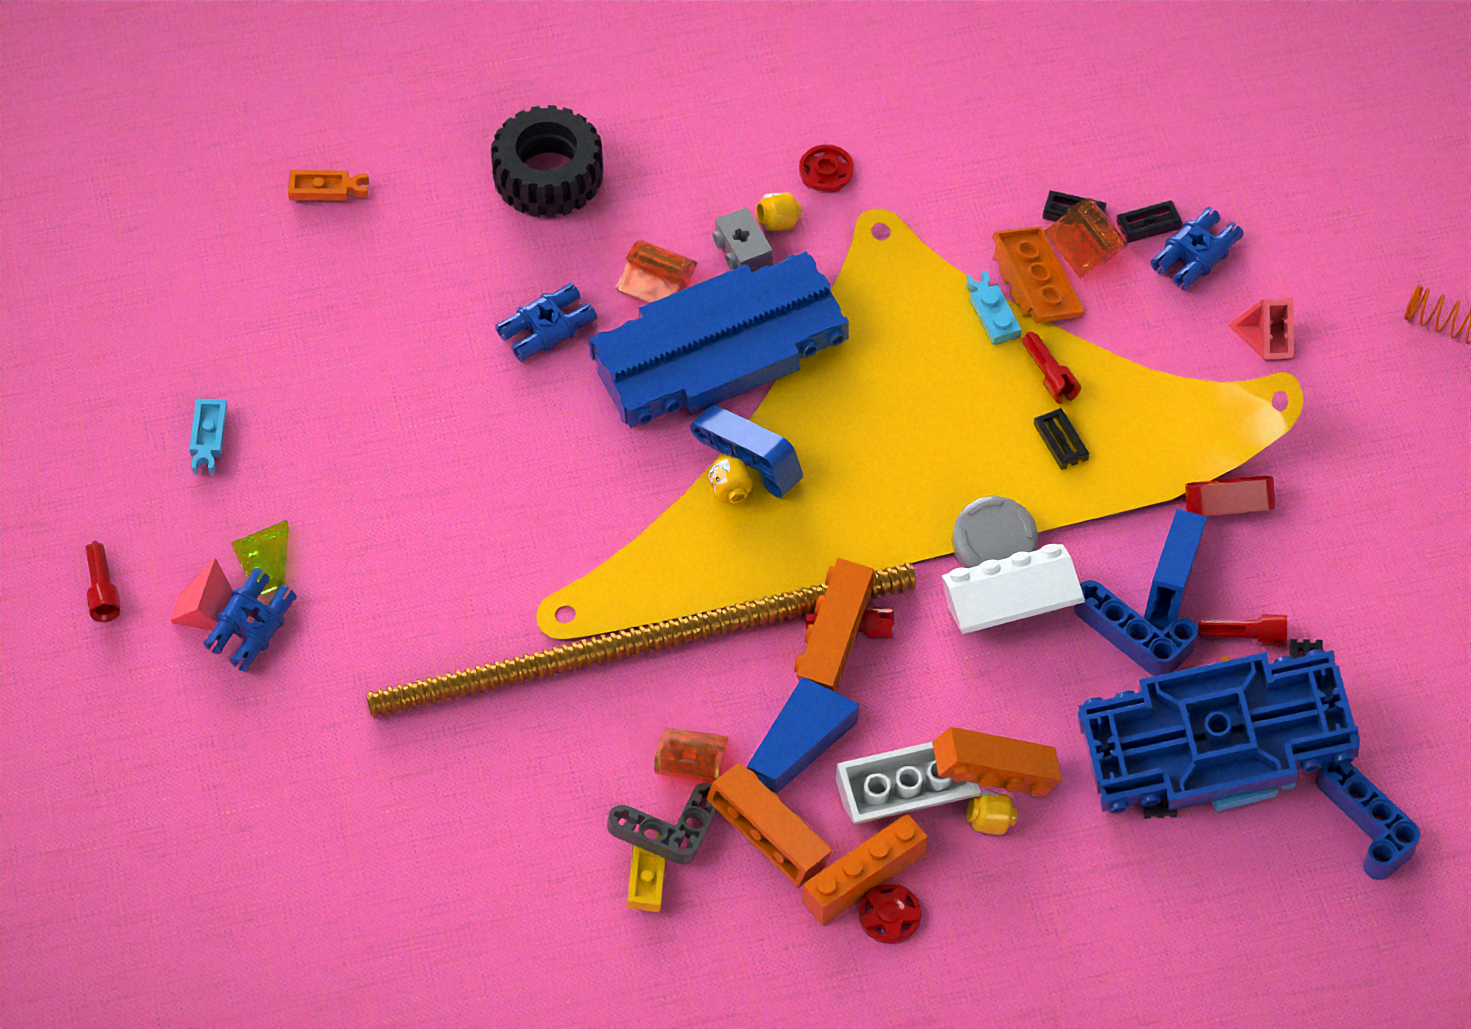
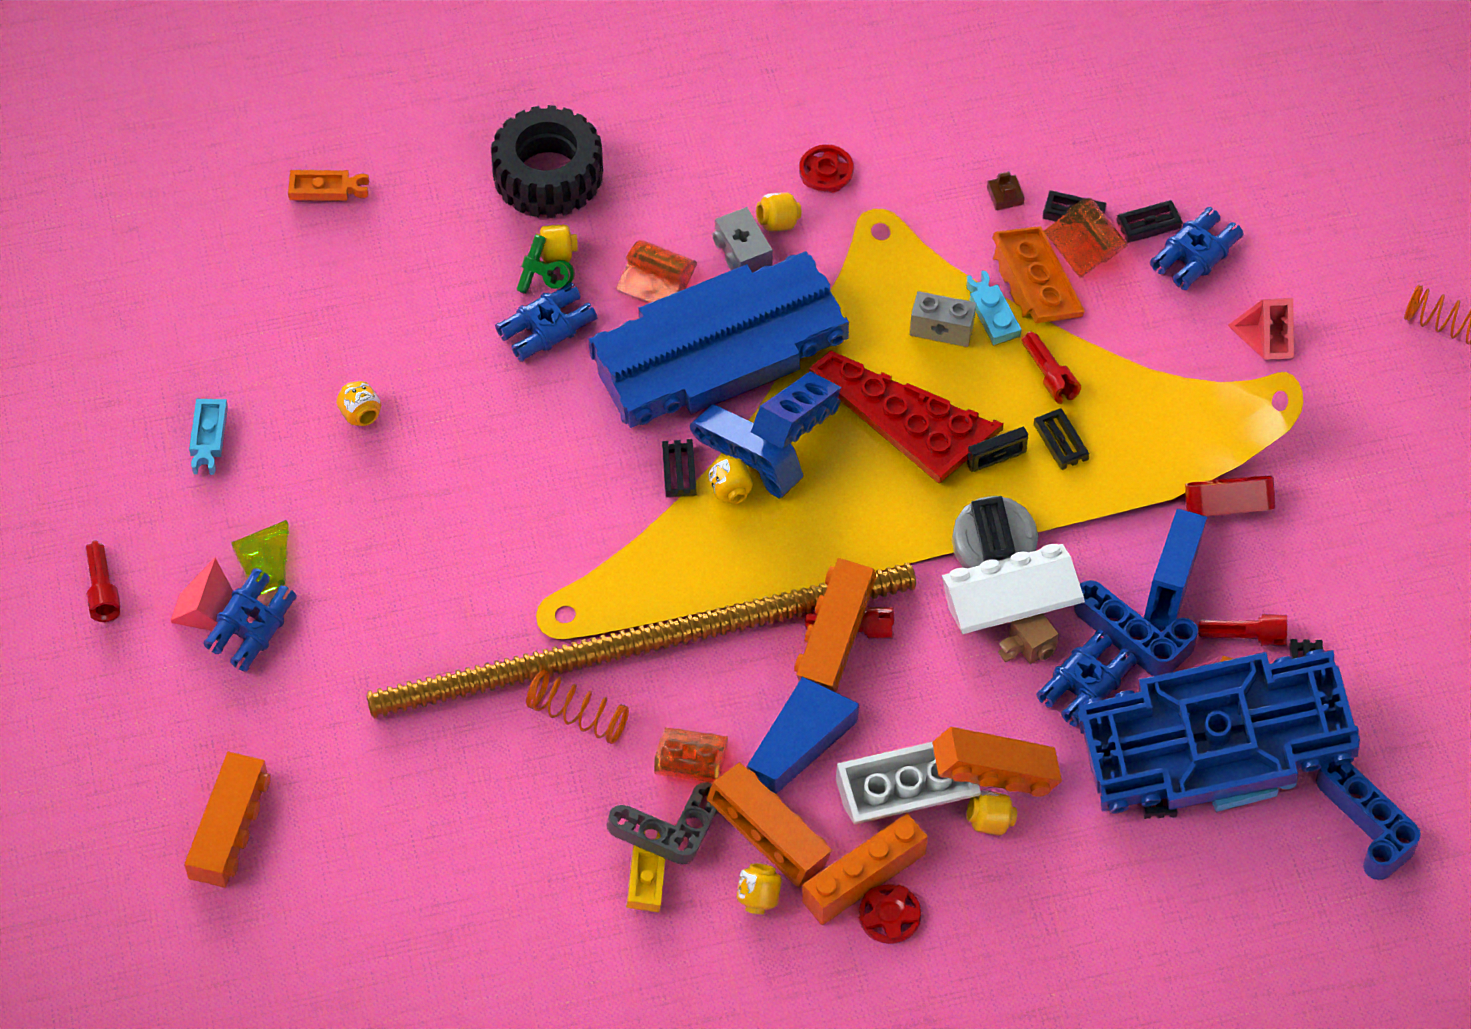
none -> orange brick [184,751,271,888]
none -> yellow head [336,381,382,426]
none -> green piece [517,235,575,293]
none -> orange piece [526,670,629,744]
none -> yellow head [535,225,578,263]
none -> black tile [662,439,697,498]
none -> yellow head [736,863,782,914]
none -> blue brick [751,371,842,449]
none -> red wing [809,351,1004,484]
none -> light grey brick [909,291,976,347]
none -> black tile [967,426,1028,472]
none -> black tile [971,496,1016,561]
none -> reddish brown tile [987,171,1024,210]
none -> medium nougat brick [998,613,1059,664]
none -> blue pin [1036,630,1137,727]

